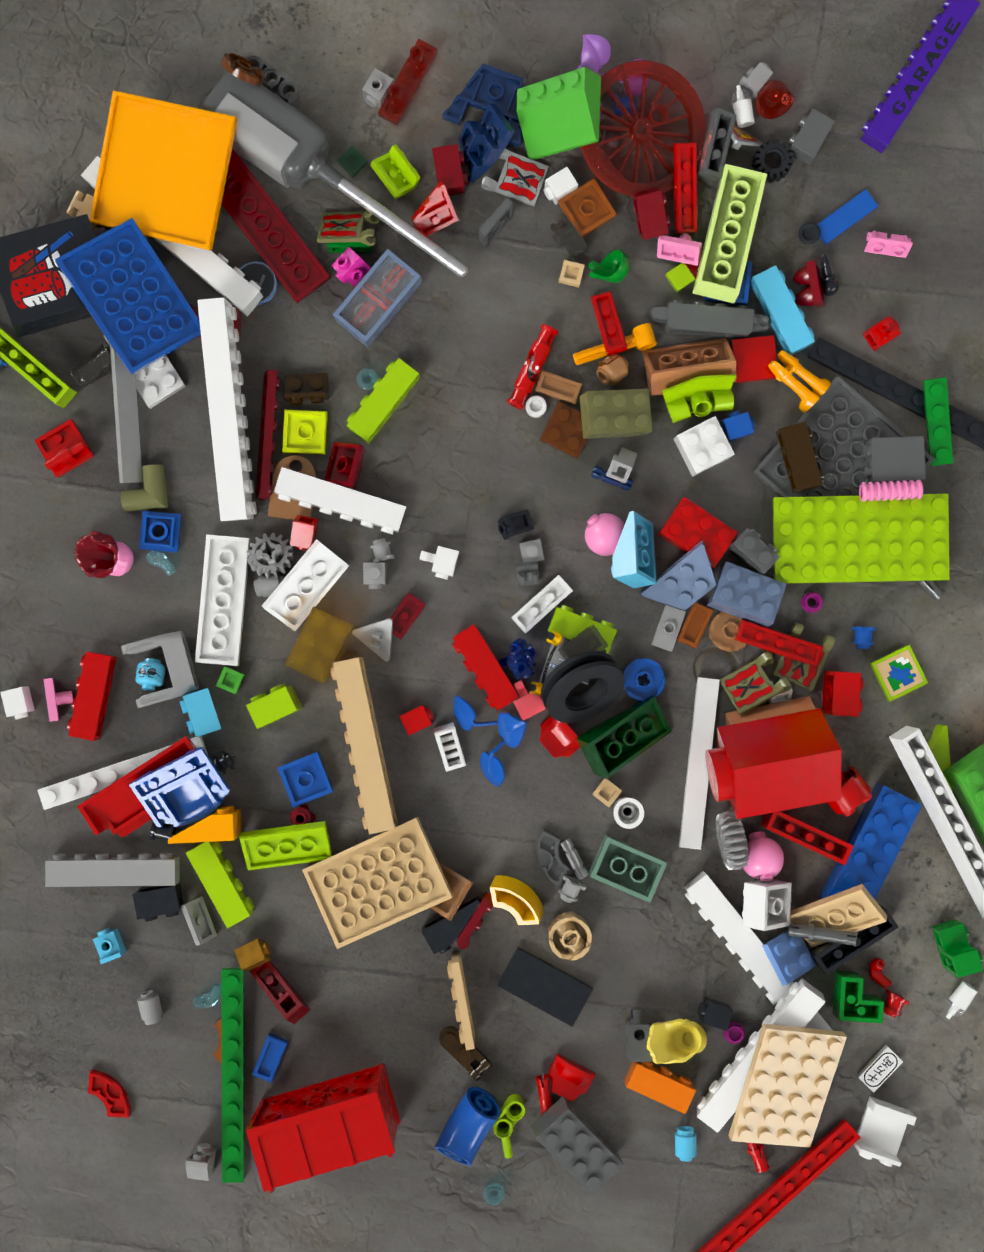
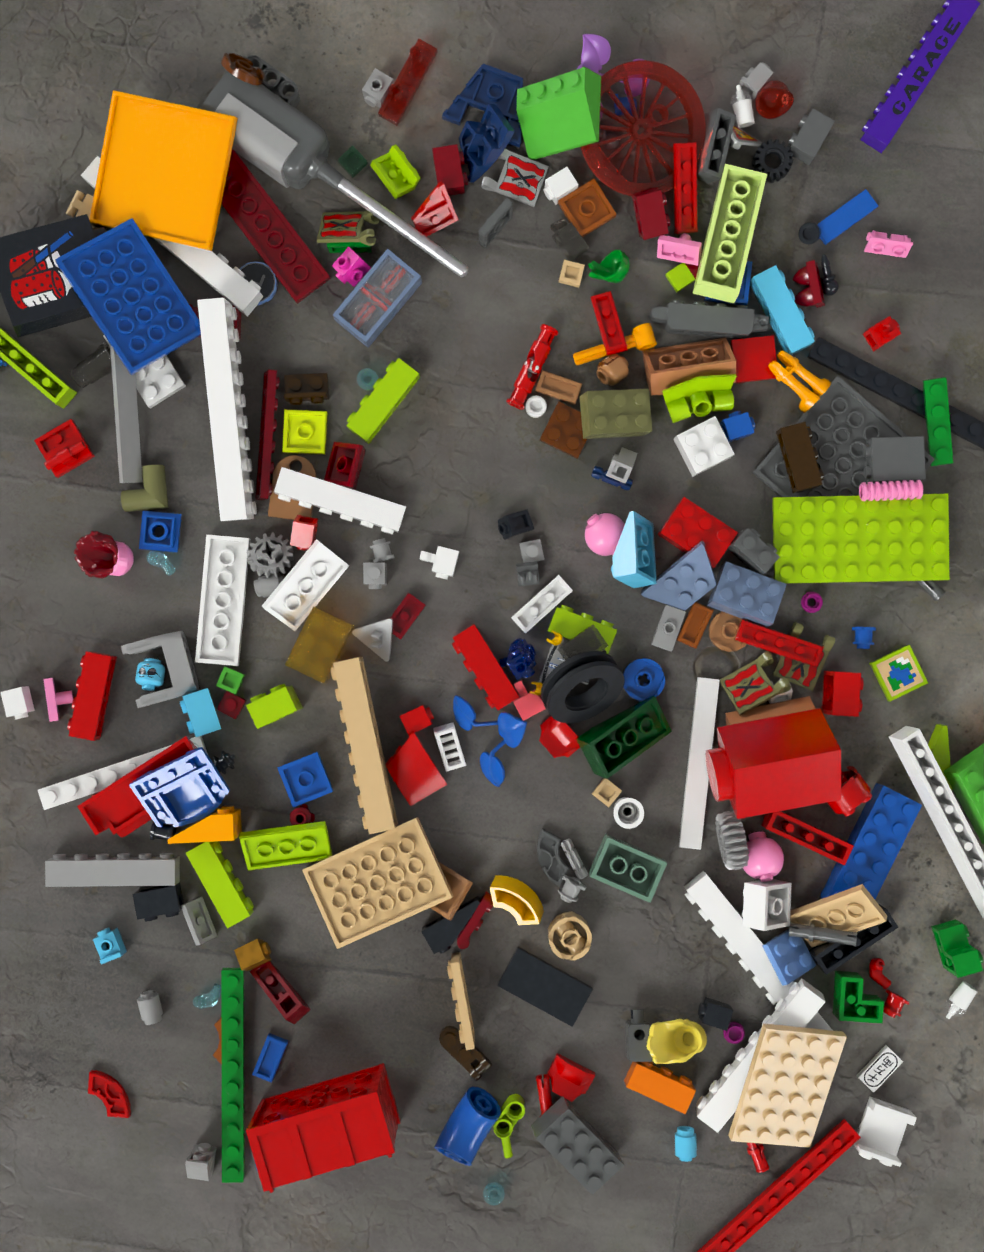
none -> dark red plate [217,691,247,719]
none -> red slope [385,730,447,806]

